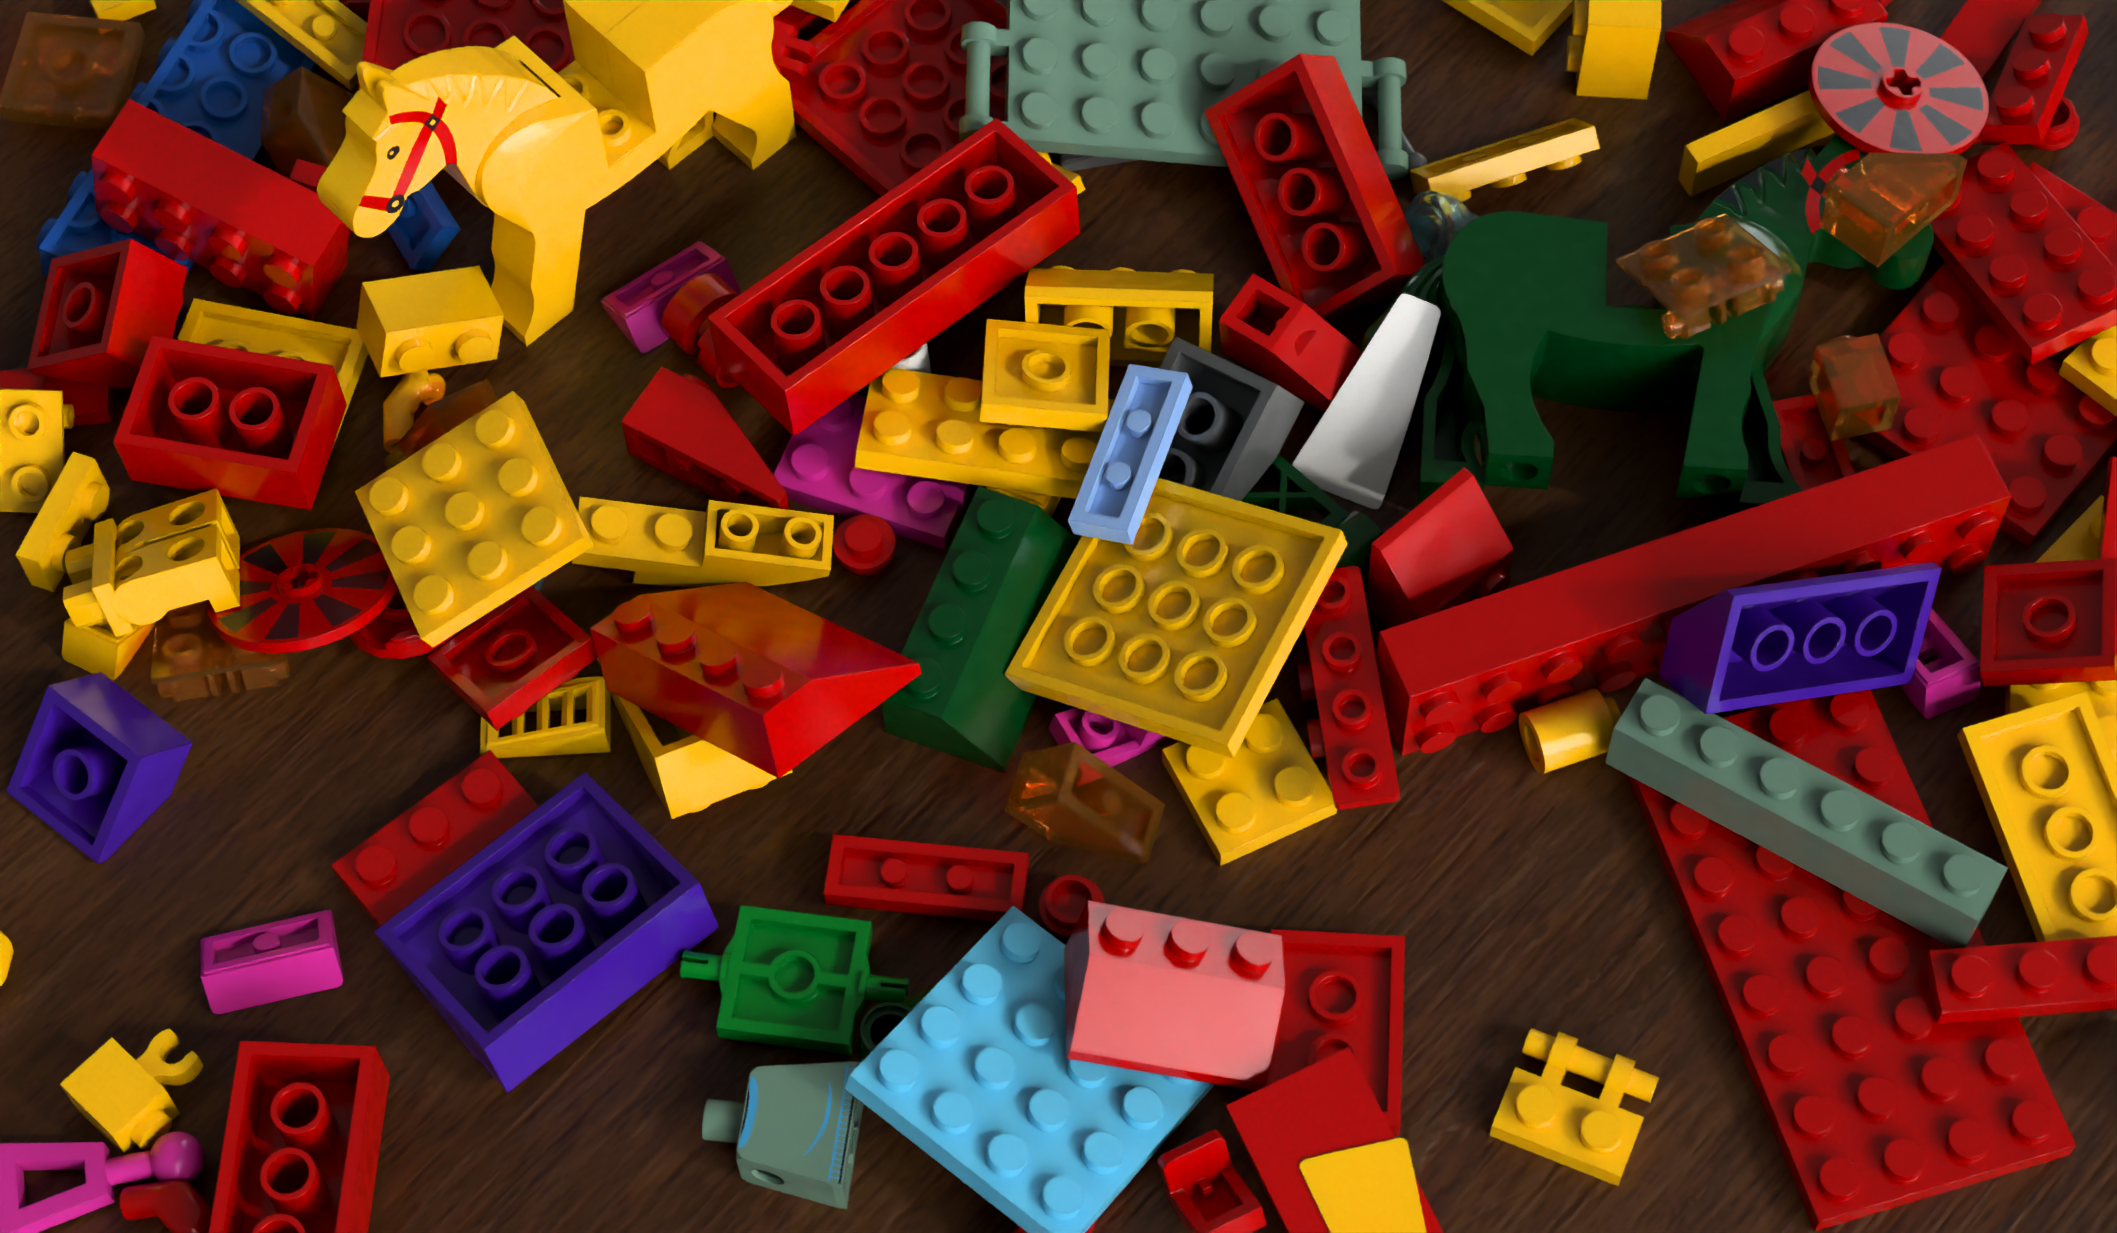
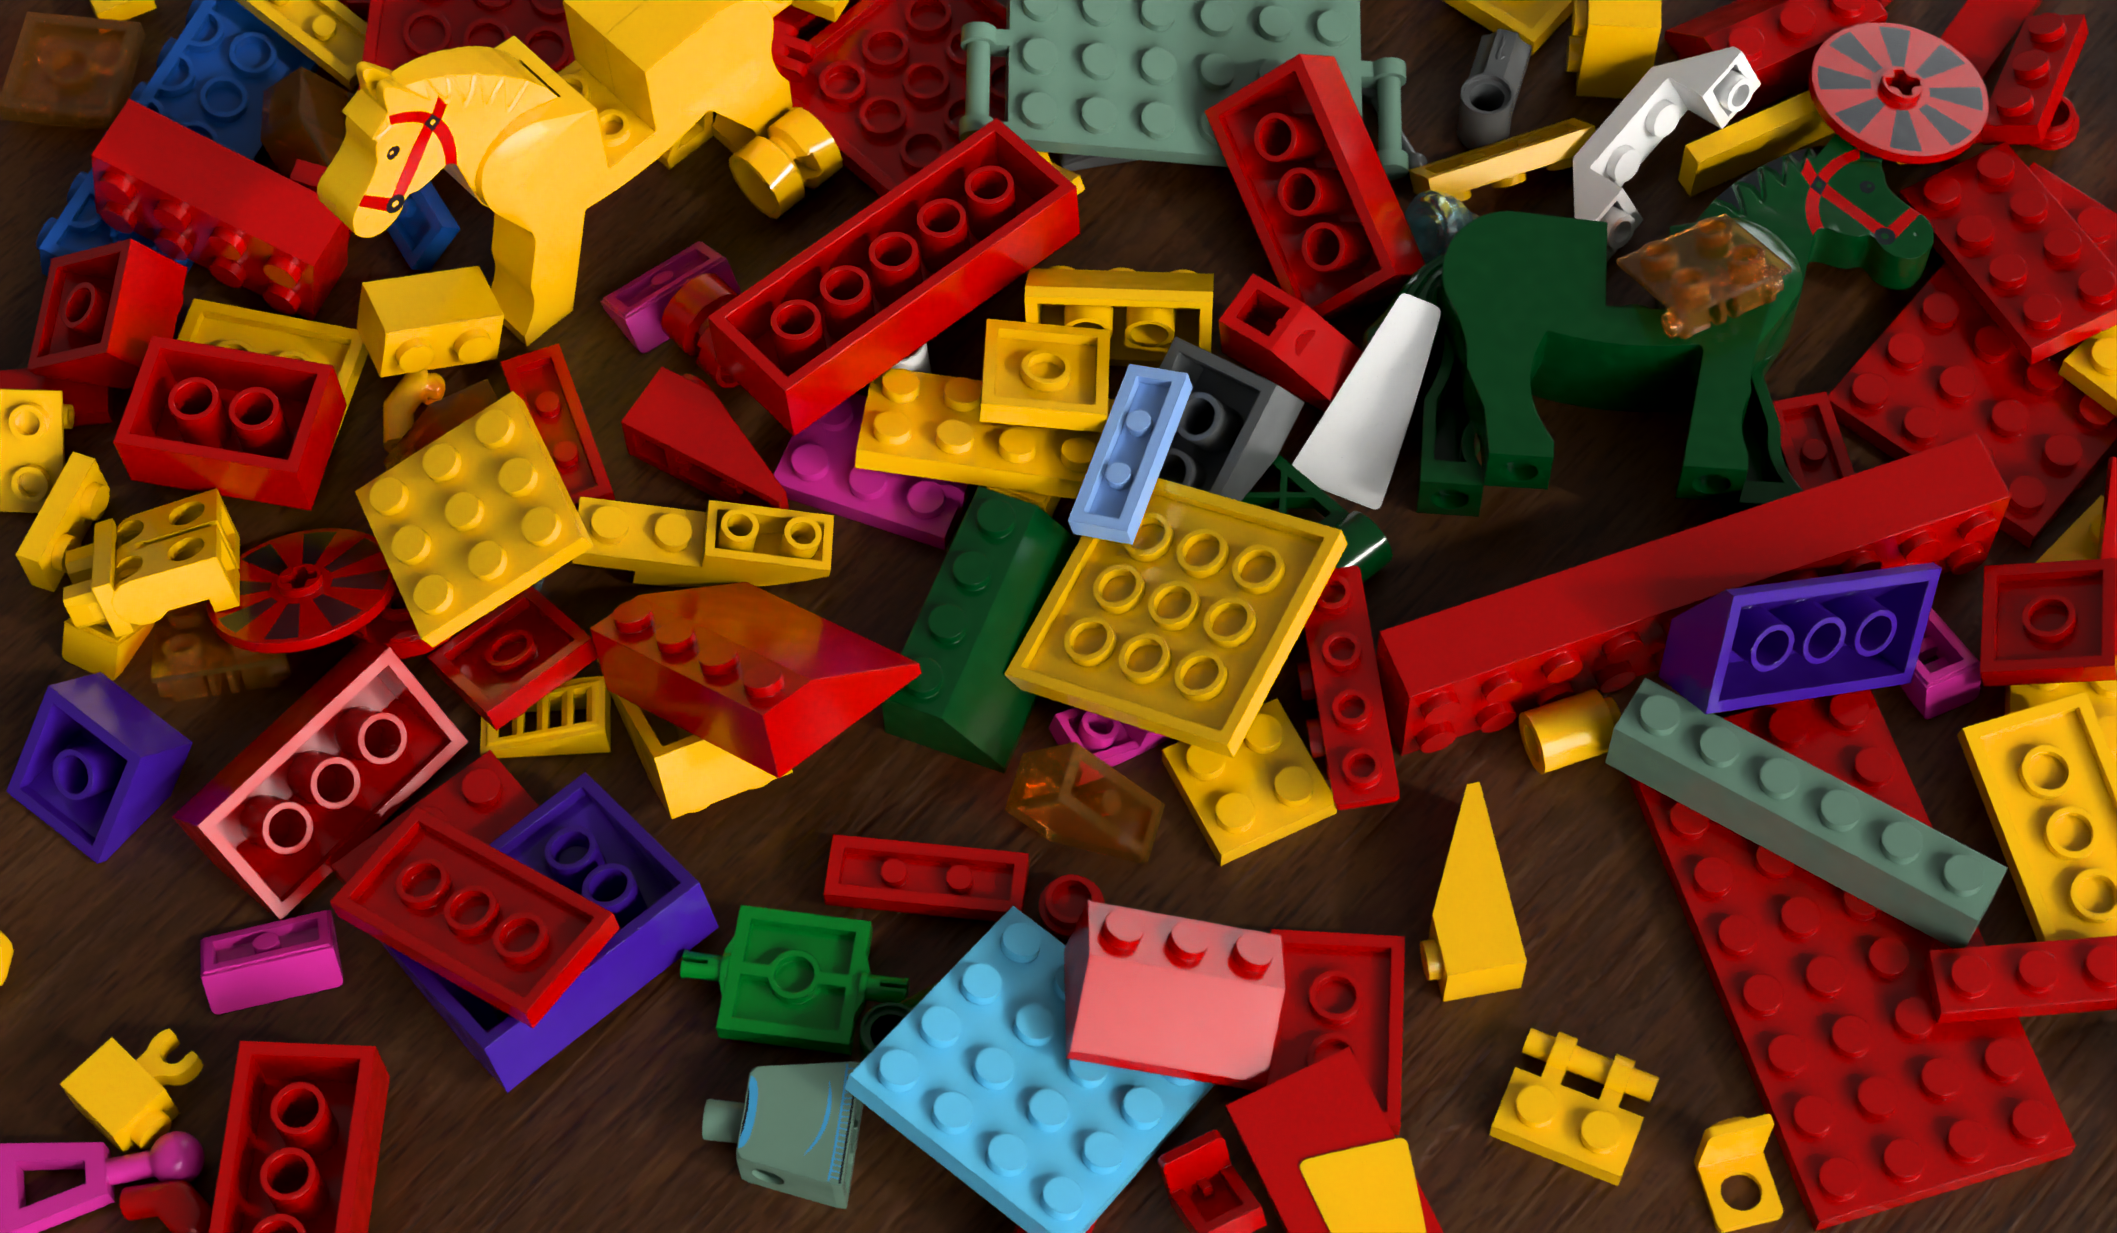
red plate [833,514,896,576] -> none
red slope [1366,467,1514,628] -> none
clear orange brick [1808,333,1901,441] -> none
clear orange slope [1820,153,1968,267] -> none
none -> red slope [172,641,468,920]
none -> red plate [330,806,620,1028]
none -> red plate [500,343,615,510]
none -> yellow wheel [729,107,843,219]
none -> yellow slope [1420,782,1527,1002]
none -> dark grey piece [1457,29,1531,150]
none -> white slope [1573,46,1761,261]
none -> yellow bracket [1693,1114,1783,1233]

